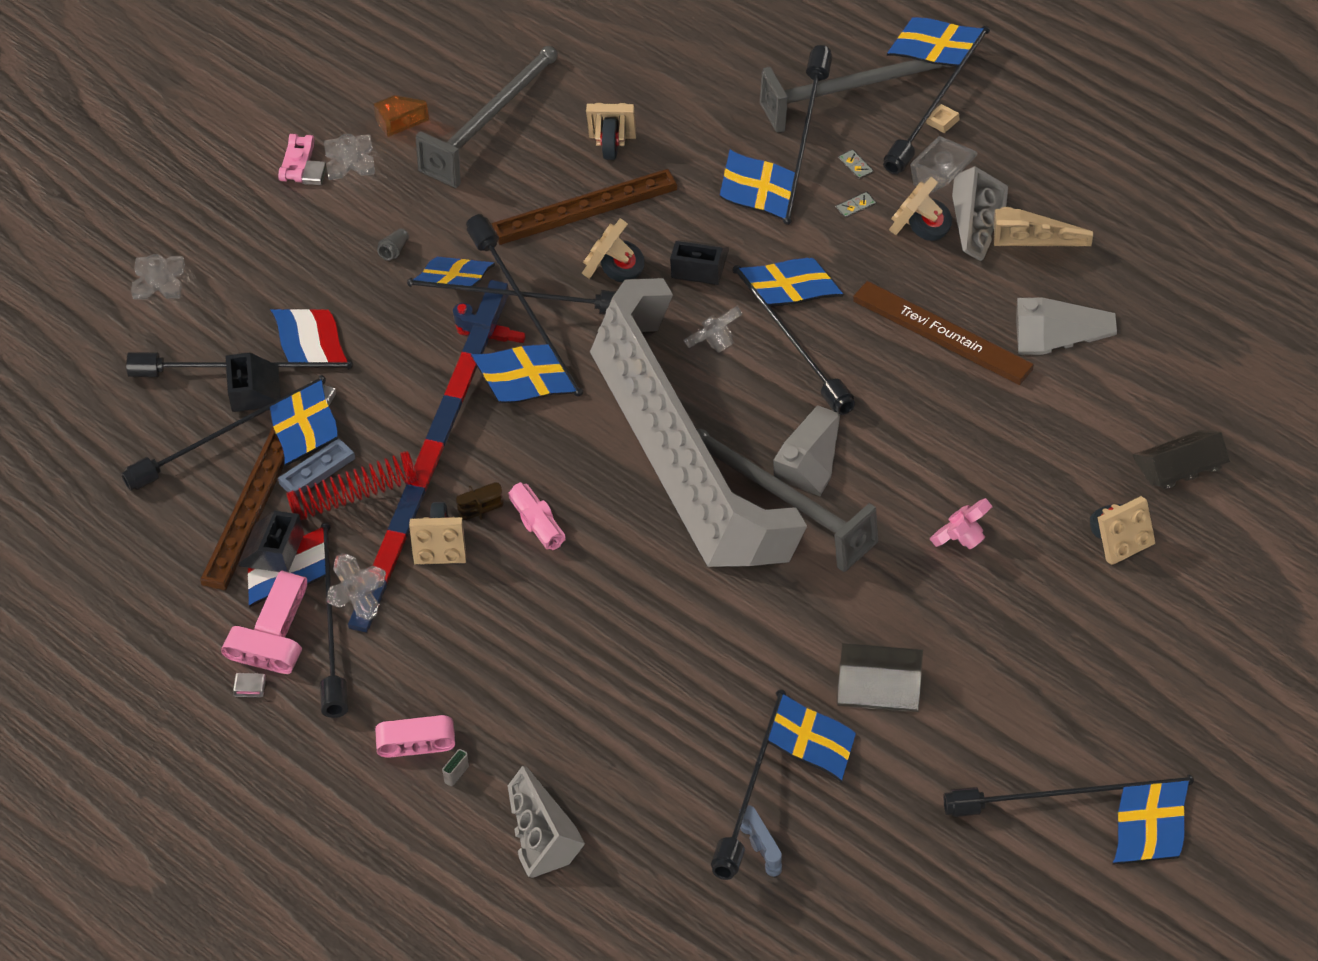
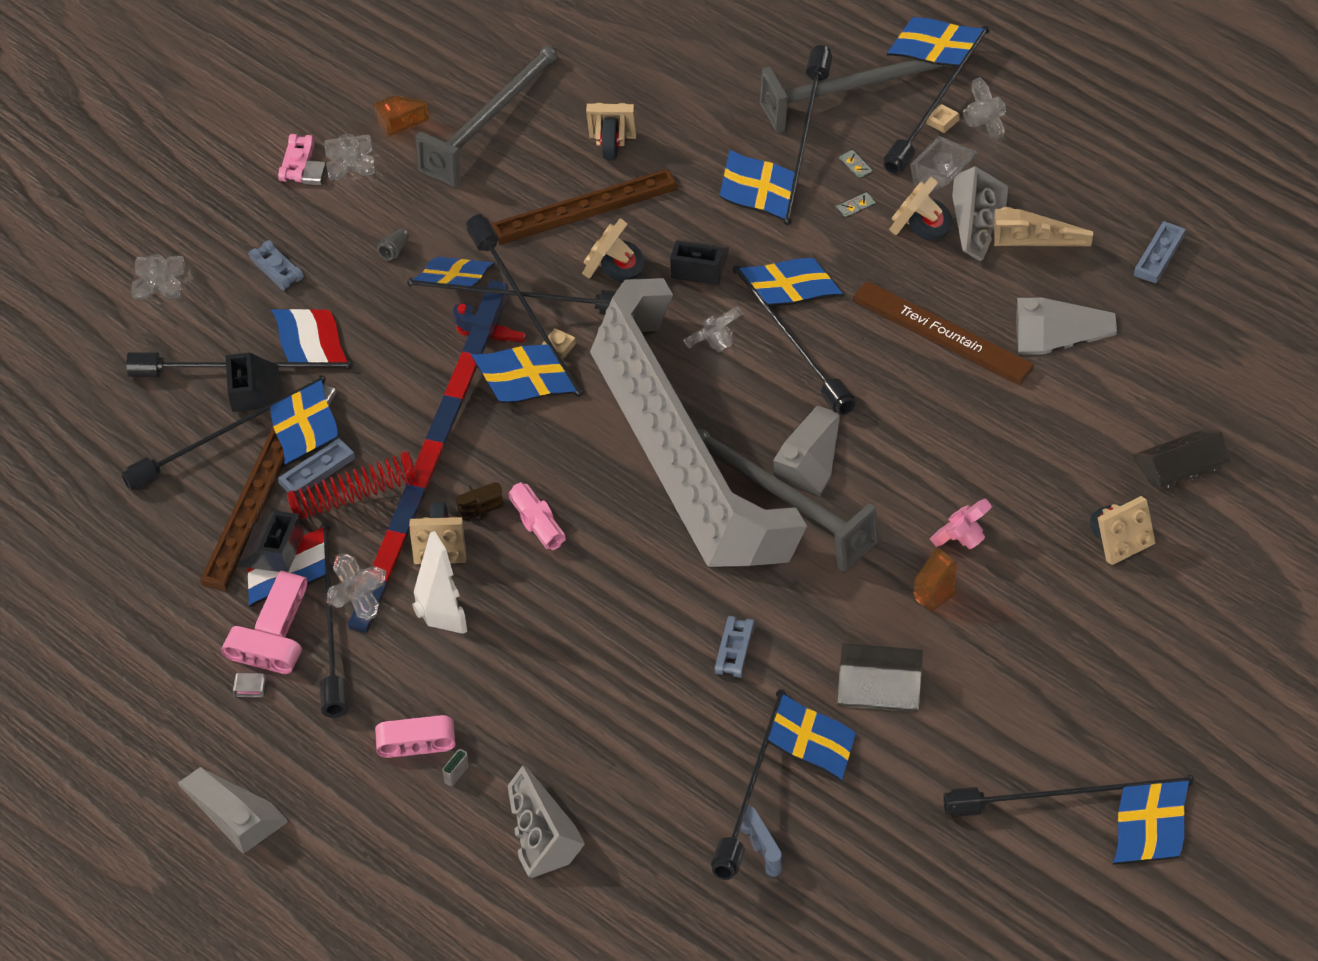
none -> light grey wedge [178,767,288,854]
none -> sand blue plate [248,240,304,291]
none -> white wedge [412,531,467,634]
none -> tan plate [541,328,576,360]
none -> sand blue plate [715,616,755,678]
none -> clear orange slope [914,547,957,611]
none -> clear plant [963,77,1006,141]
none -> sand blue plate [1134,221,1186,284]

